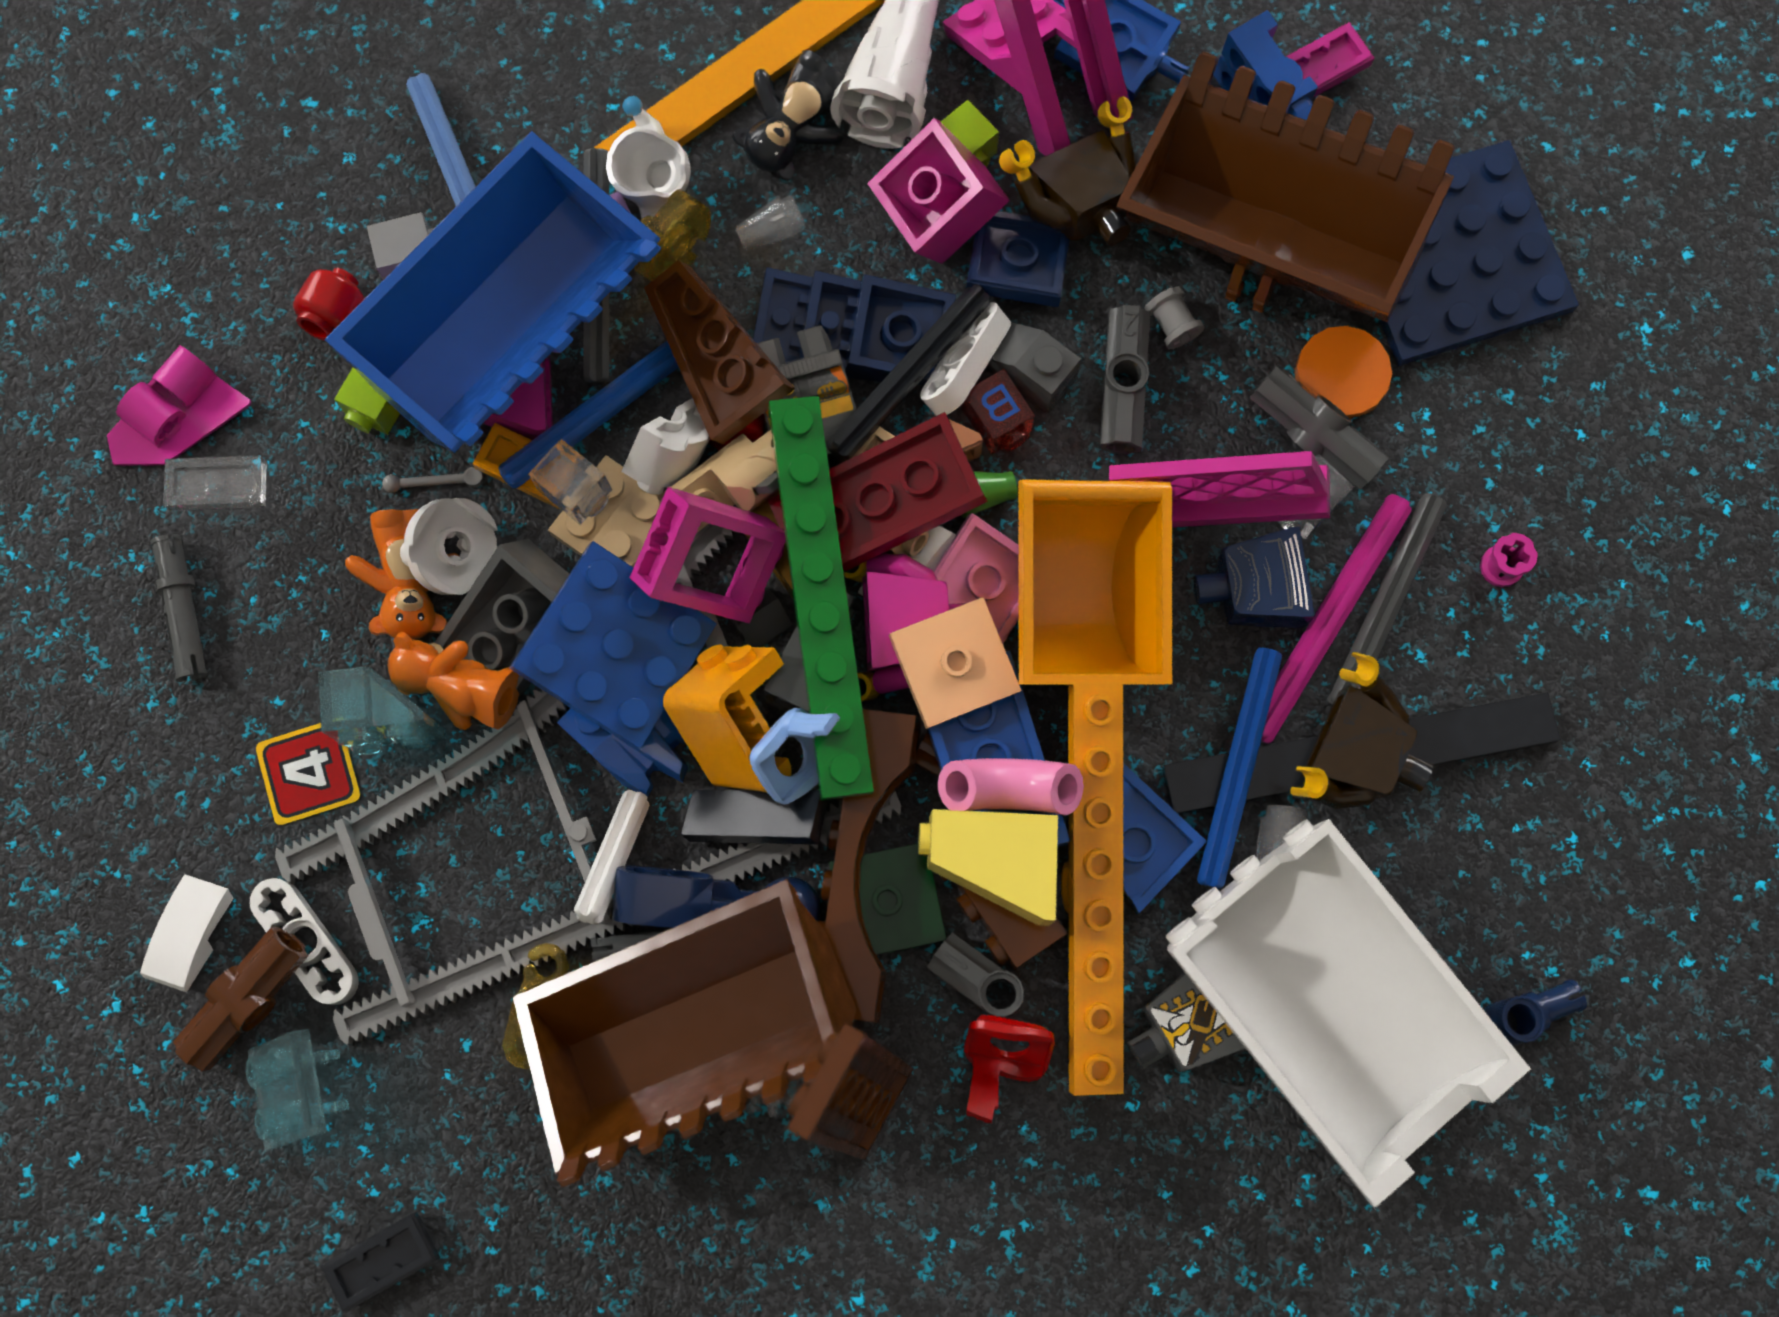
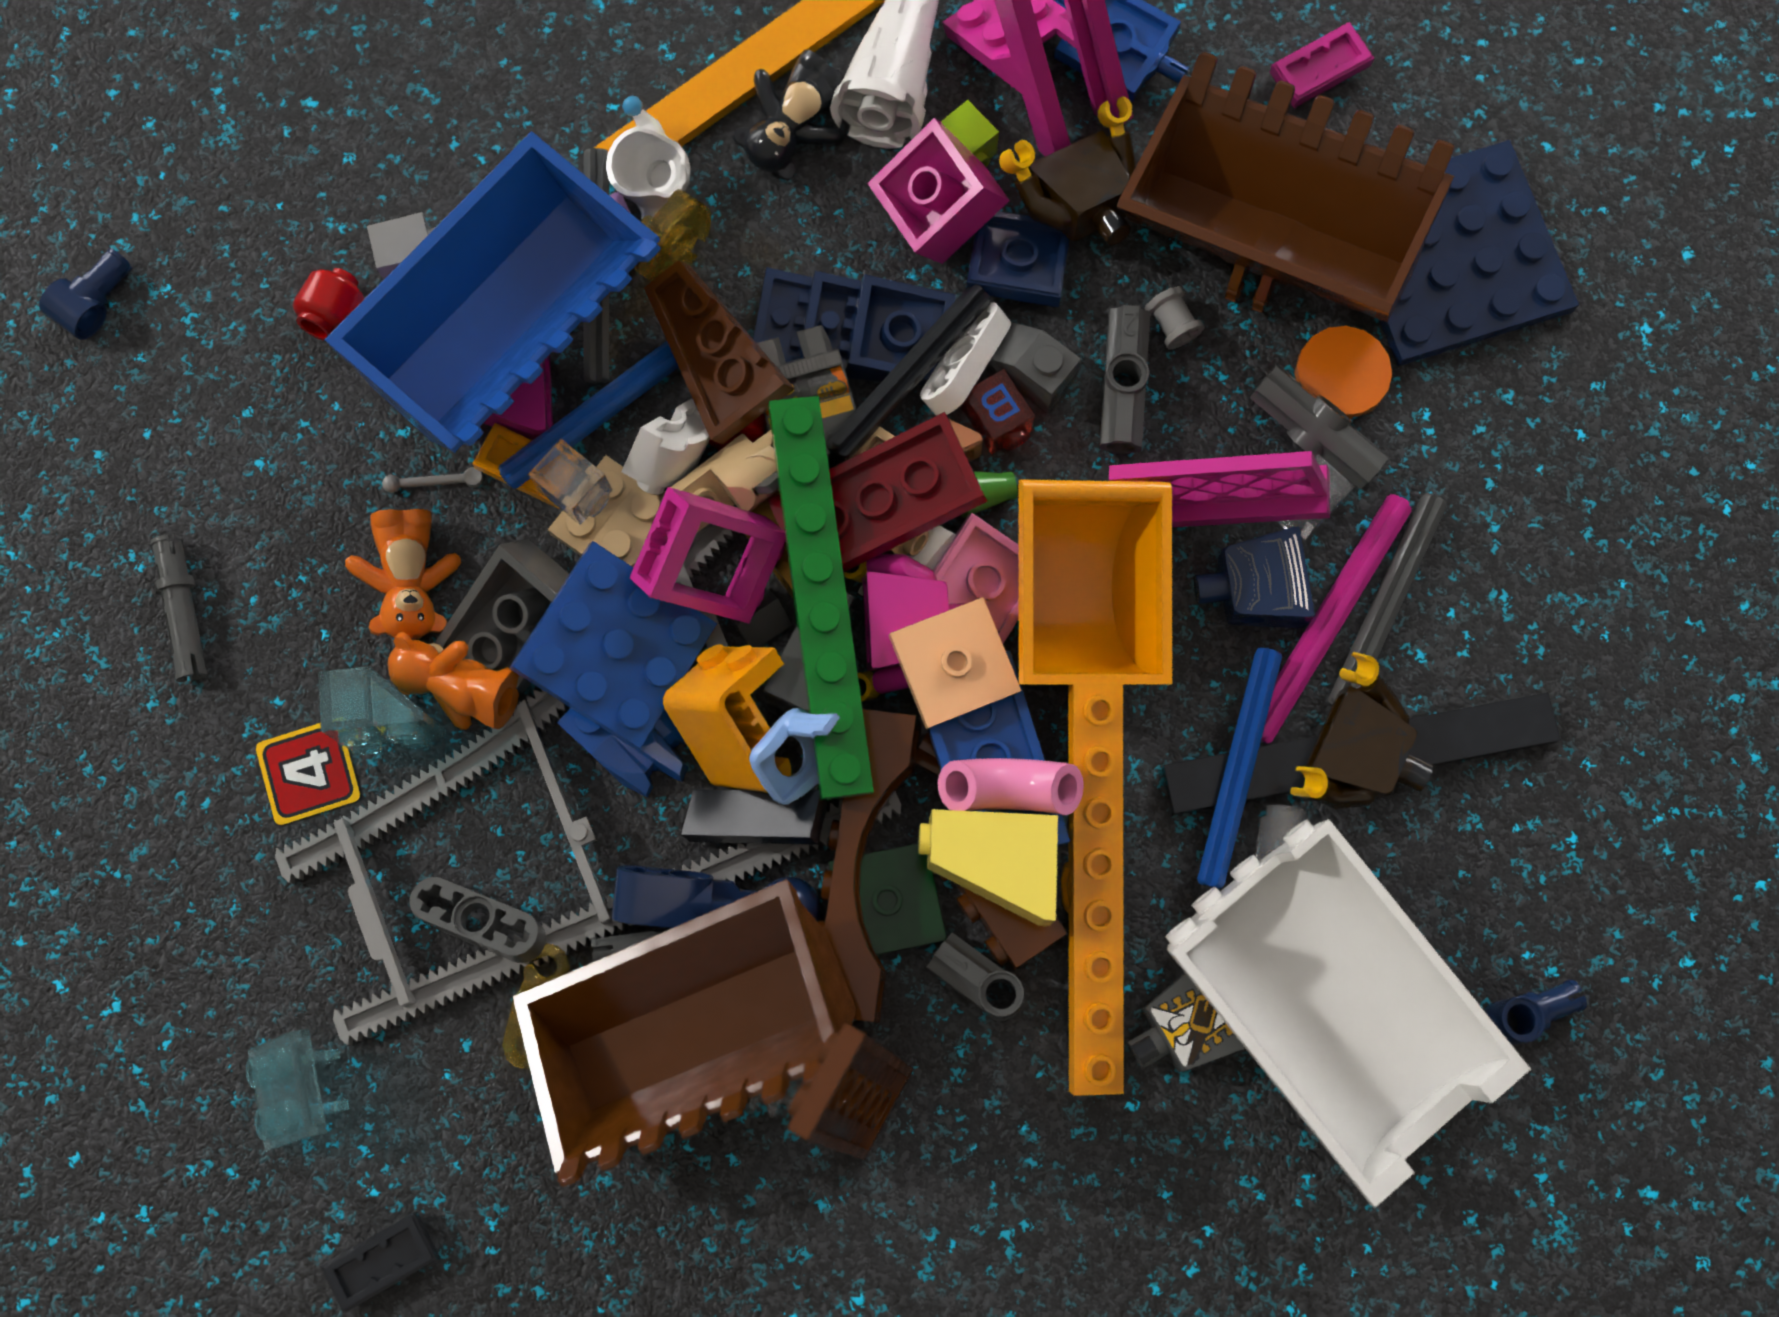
dark pink panel [107,345,252,466] -> none
white slope [140,874,234,992] -> none
clear plate [163,456,267,511] -> none
reddish brown piece [173,927,308,1072] -> none
white beam [250,878,359,1005] -> none
lime brick [334,367,400,435] -> none
white plate [400,498,498,595] -> none
medium blue axle [406,73,476,206] -> none
white axle [574,790,649,925] -> none
clear cone [735,194,808,252] -> none
red piece [964,1015,1055,1124] -> none
blue wing [1123,763,1207,915] -> none
blue hips [1213,10,1318,120] -> none
dark pink bush [1480,533,1538,588] -> none
none -> dark blue pin [39,248,133,340]
none -> dark grey beam [409,877,546,963]

